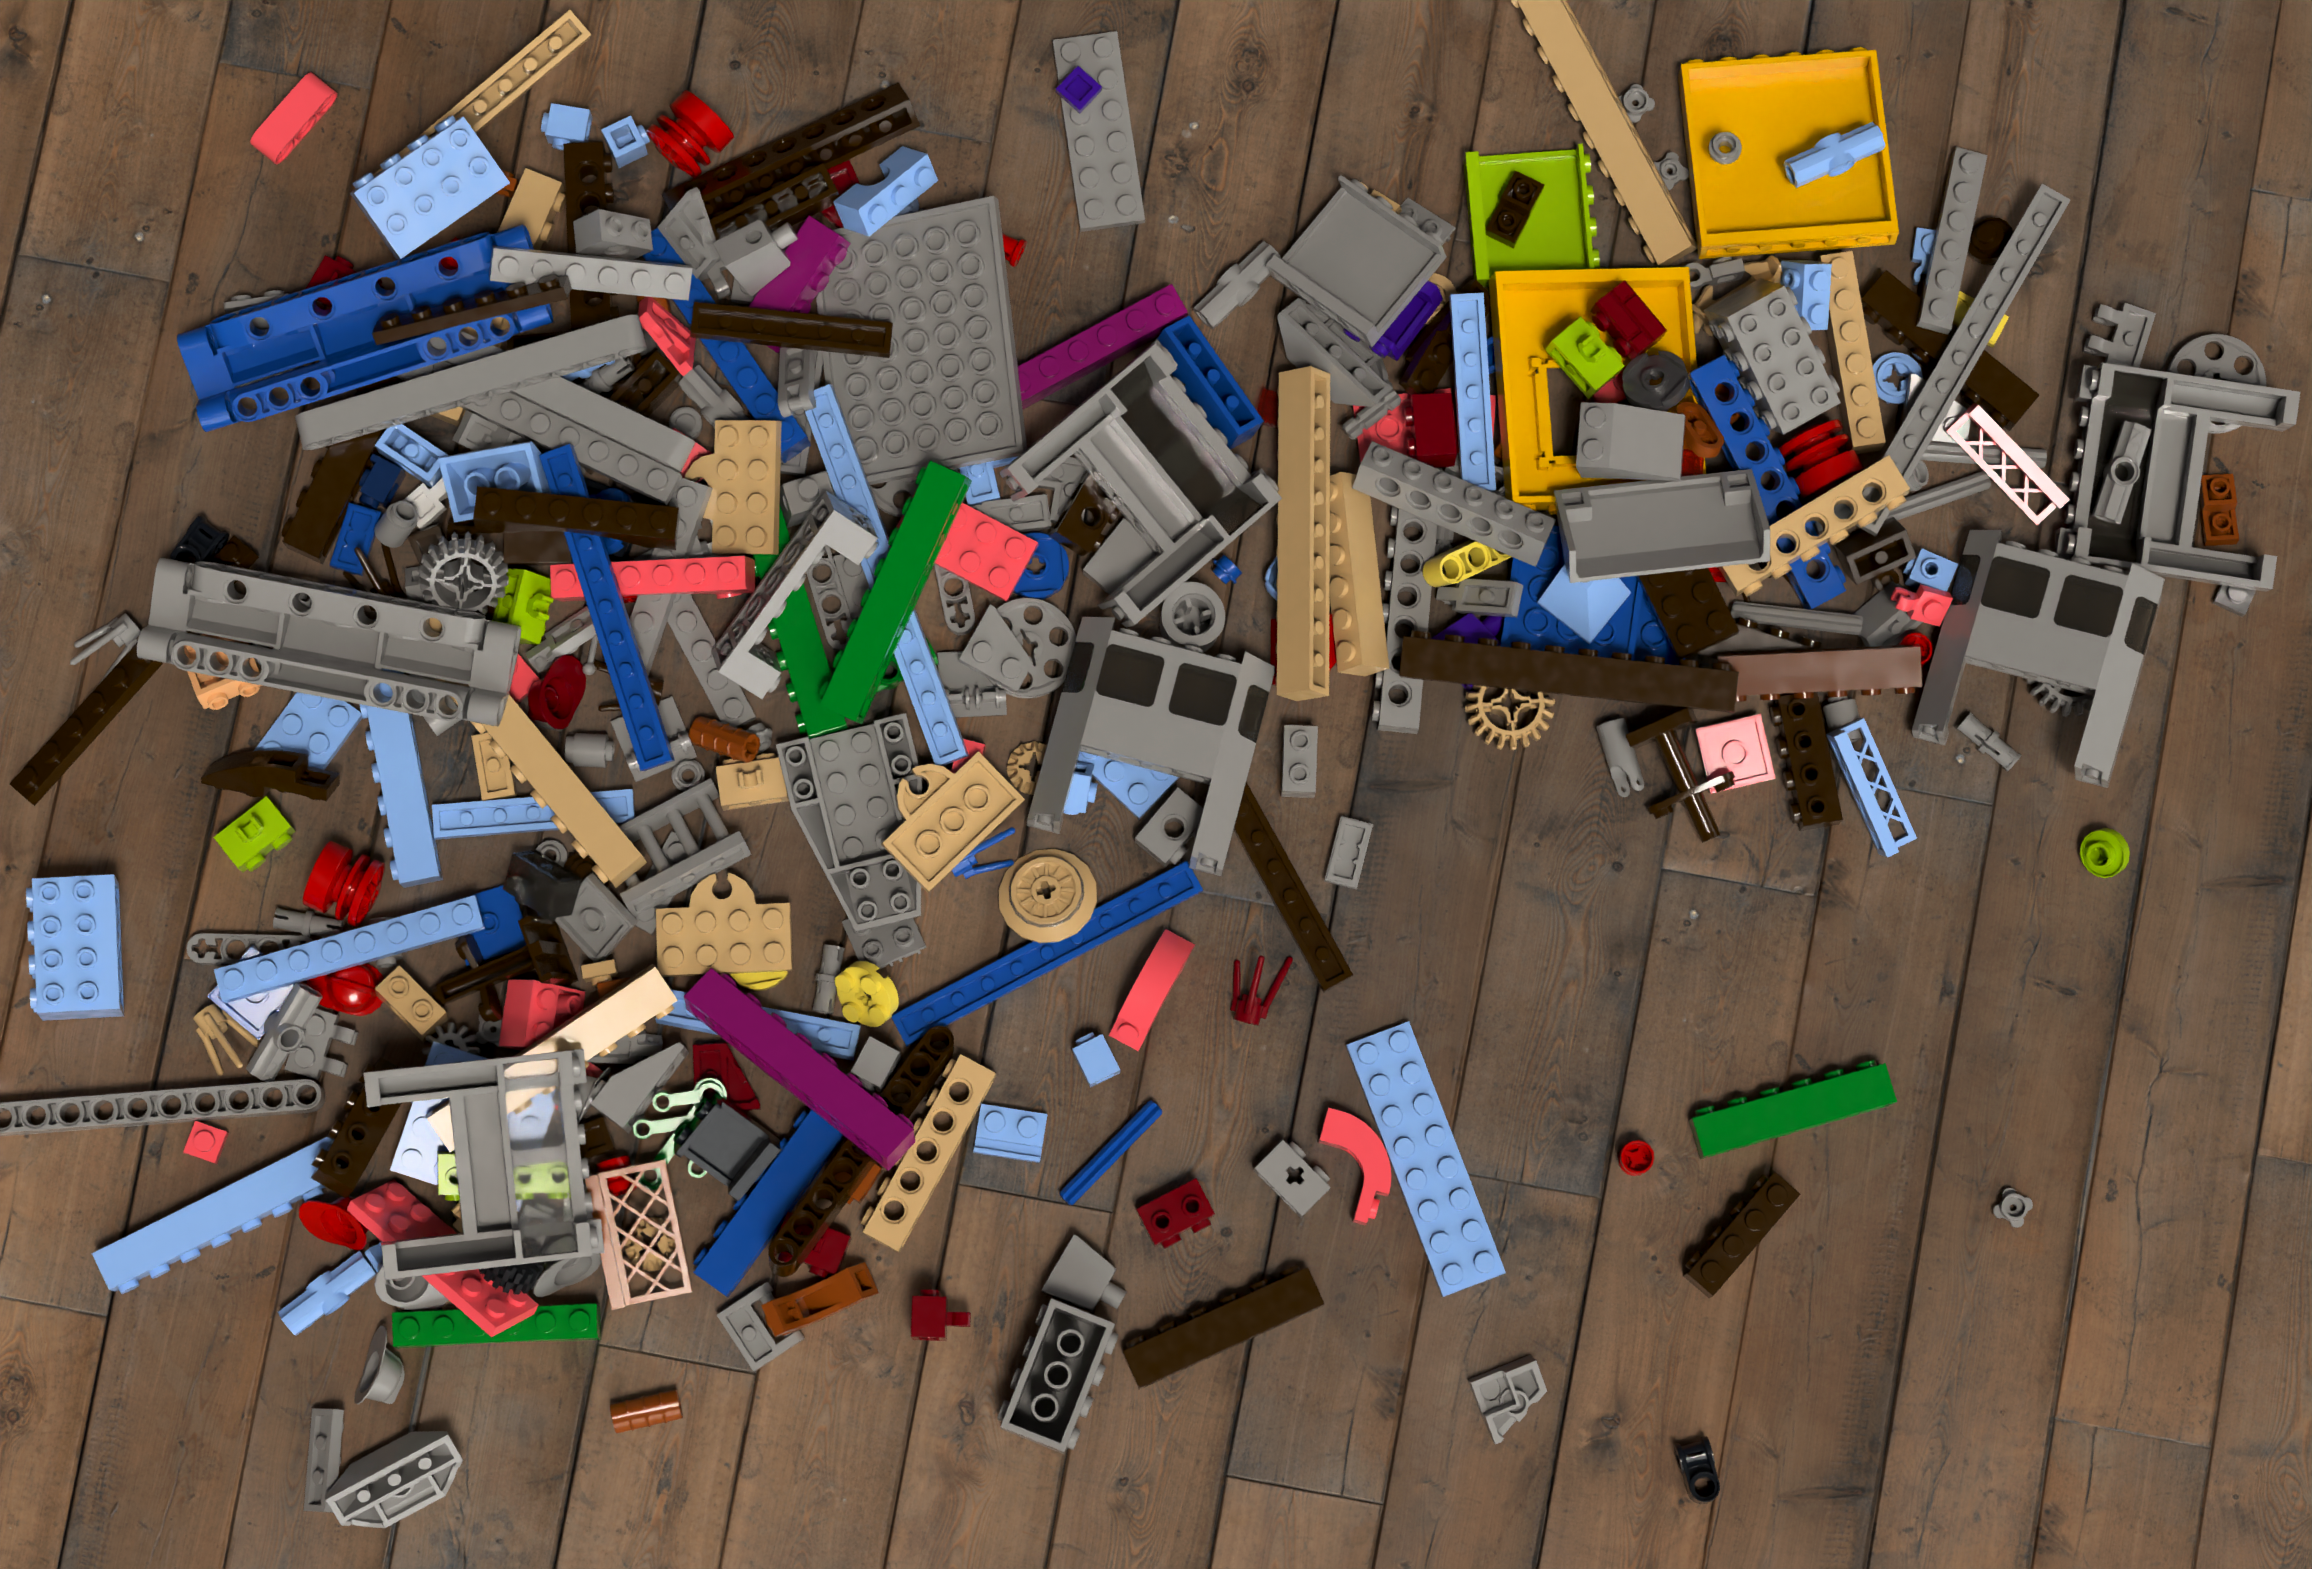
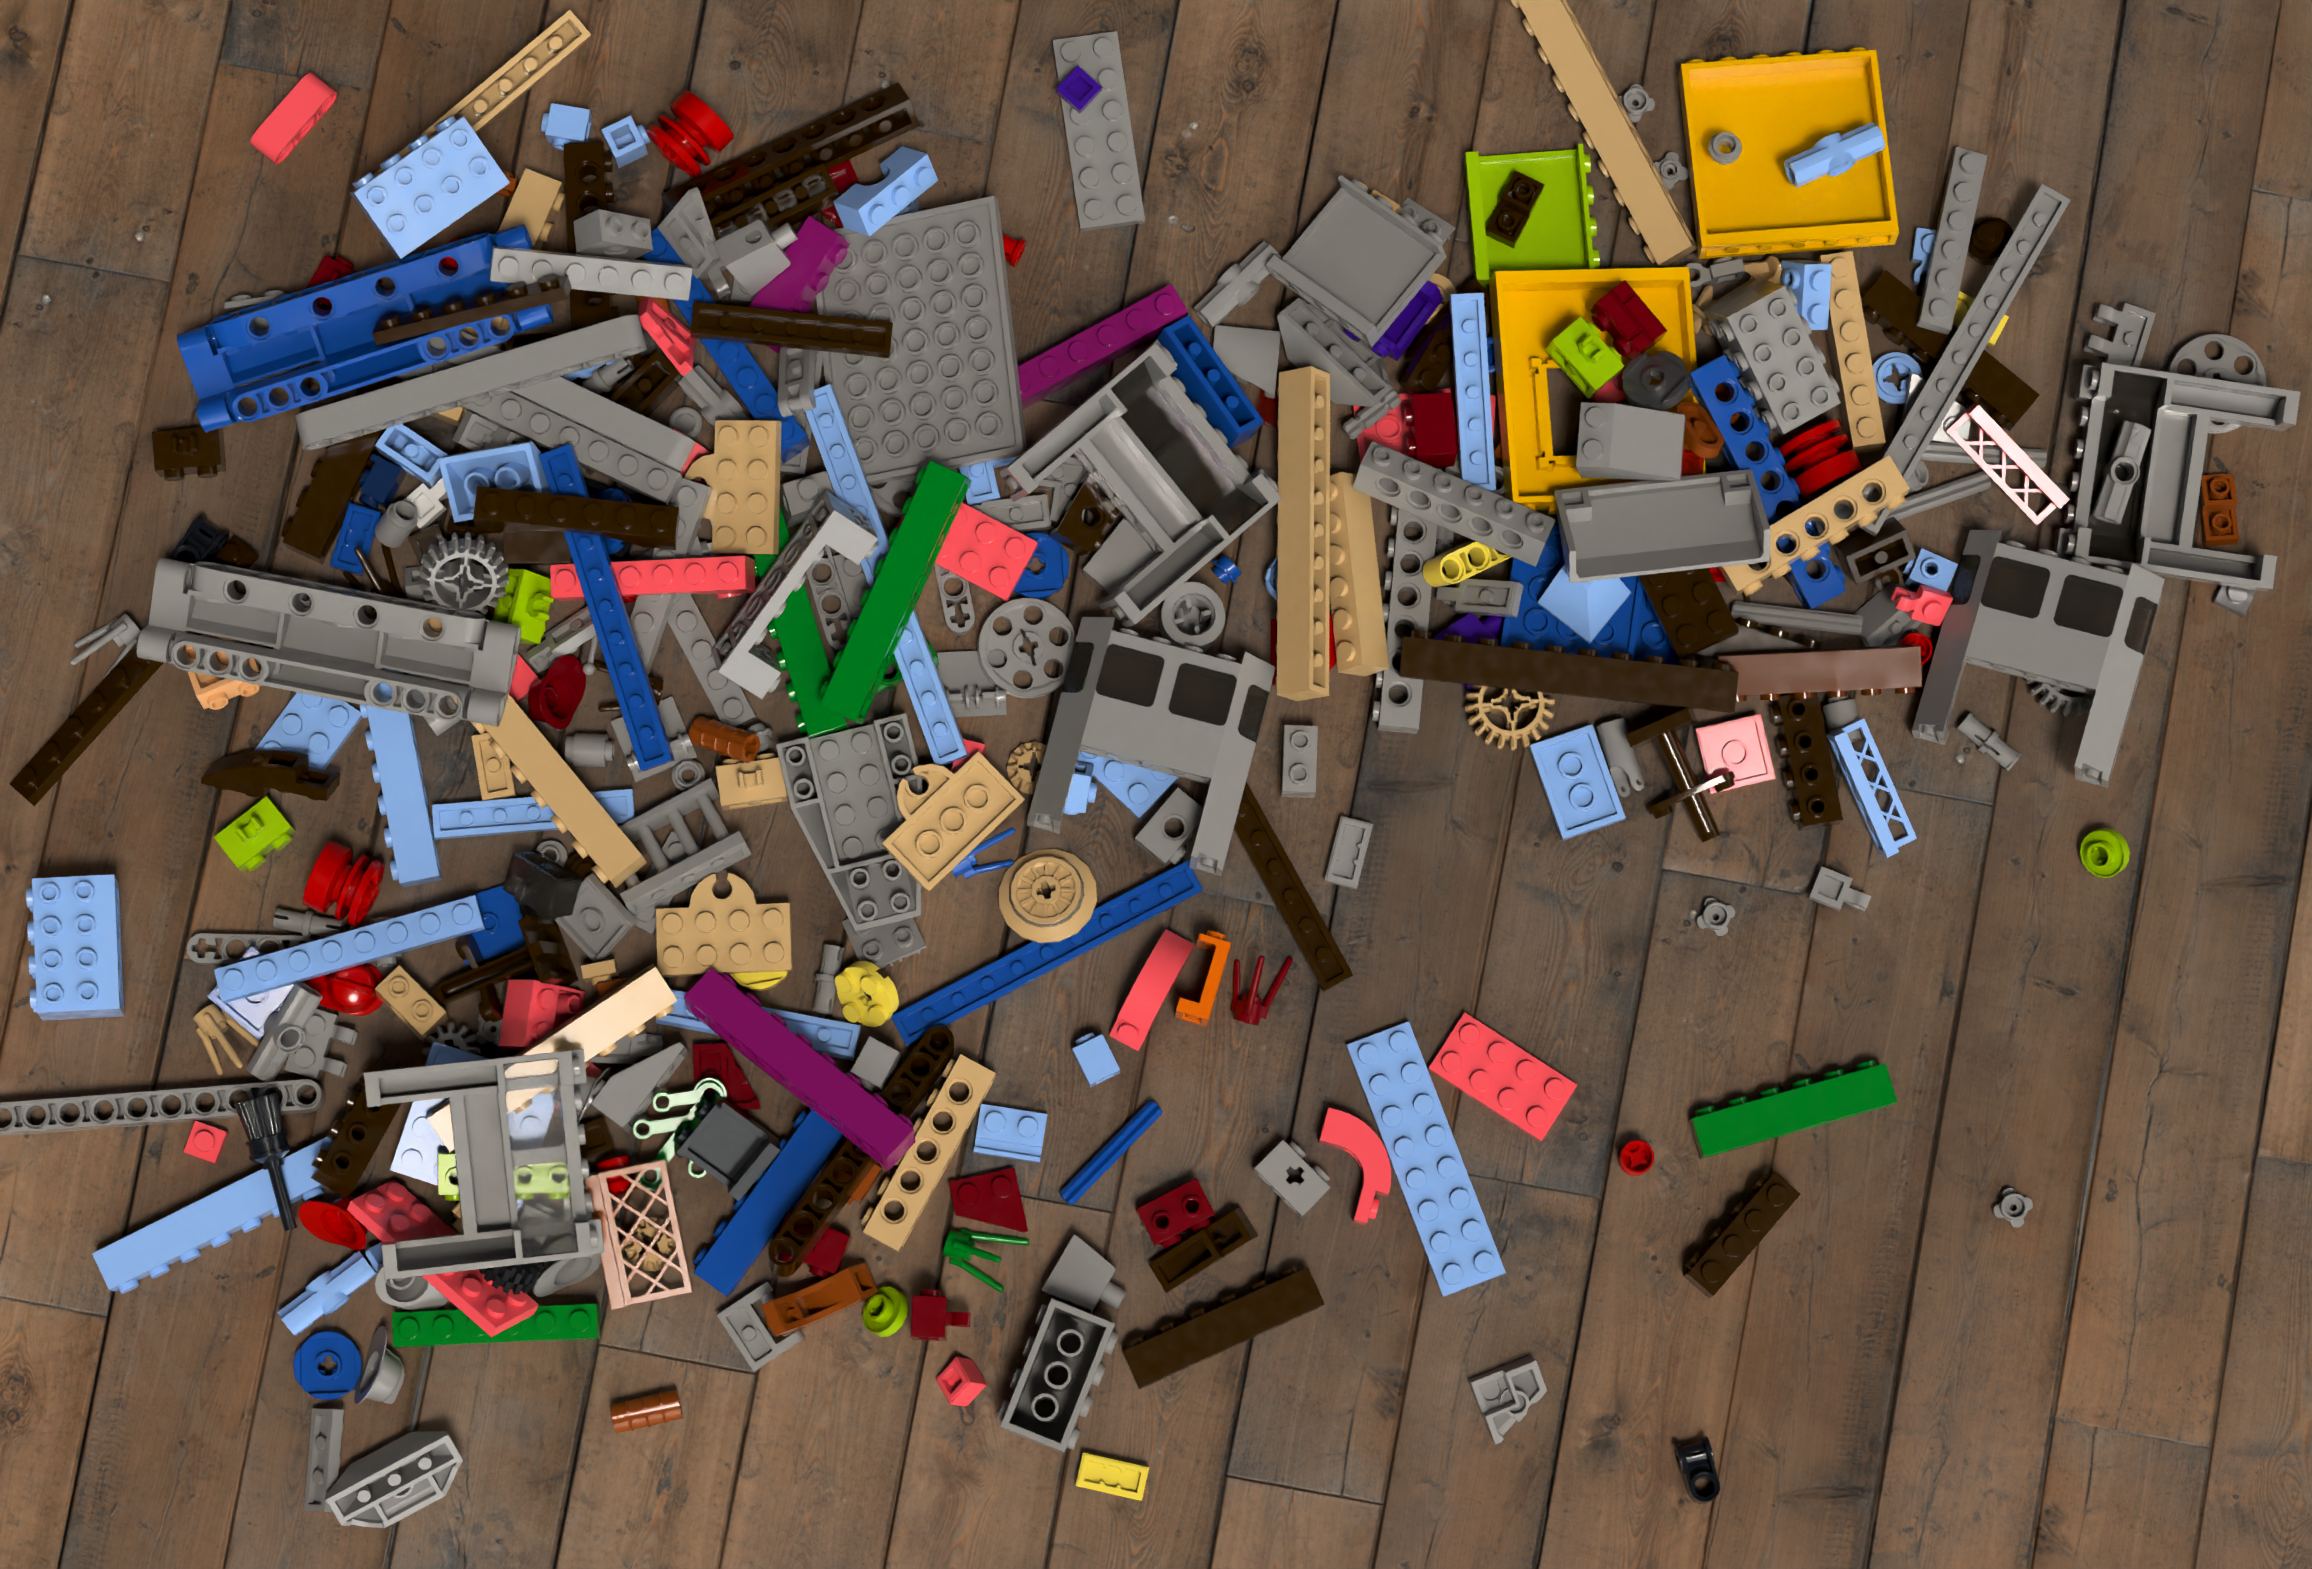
light grey wing [958,604,1033,694] -> none
none -> dark brown brick [152,427,226,481]
none -> black piece [234,1092,298,1231]
none -> blue plate [293,1332,363,1400]
none -> lime plate [862,1286,908,1337]
none -> coral slope [936,1357,987,1407]
none -> green plant [943,1228,1030,1292]
none -> dark red wing [949,1168,1028,1233]
none -> light yellow plate [1076,1453,1149,1501]
none -> dark brown slope [1149,1207,1258,1293]
none -> orange panel [1175,930,1231,1027]
none -> light grey slope [1213,325,1281,398]
none -> coral plate [1428,1012,1577,1142]
none -> light blue plate [1529,724,1626,841]
none -> light grey plate [1696,898,1735,936]
none -> light grey plate [1809,866,1871,912]

